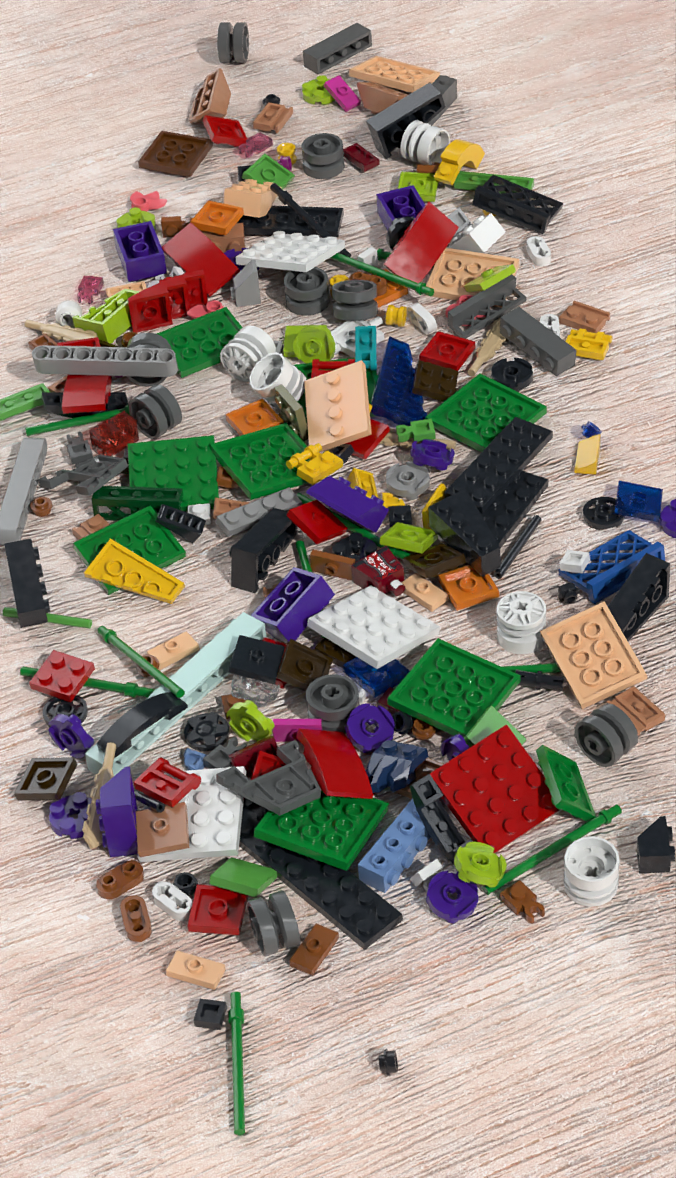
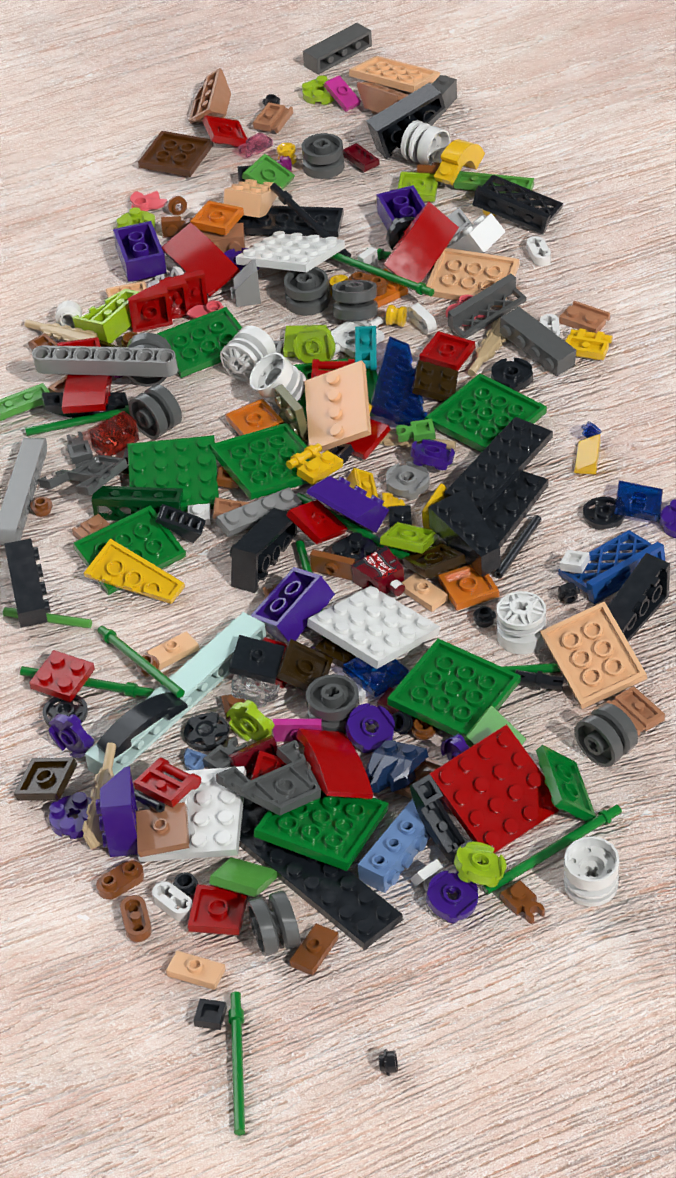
clear pink plate [77,276,104,304] -> none
dark grey wheel [217,22,249,63] -> none
lime plate [464,264,516,292] -> none
black slope [637,816,675,874] -> none
none -> dark orange plate [168,196,187,215]
none -> black plate [473,606,496,628]

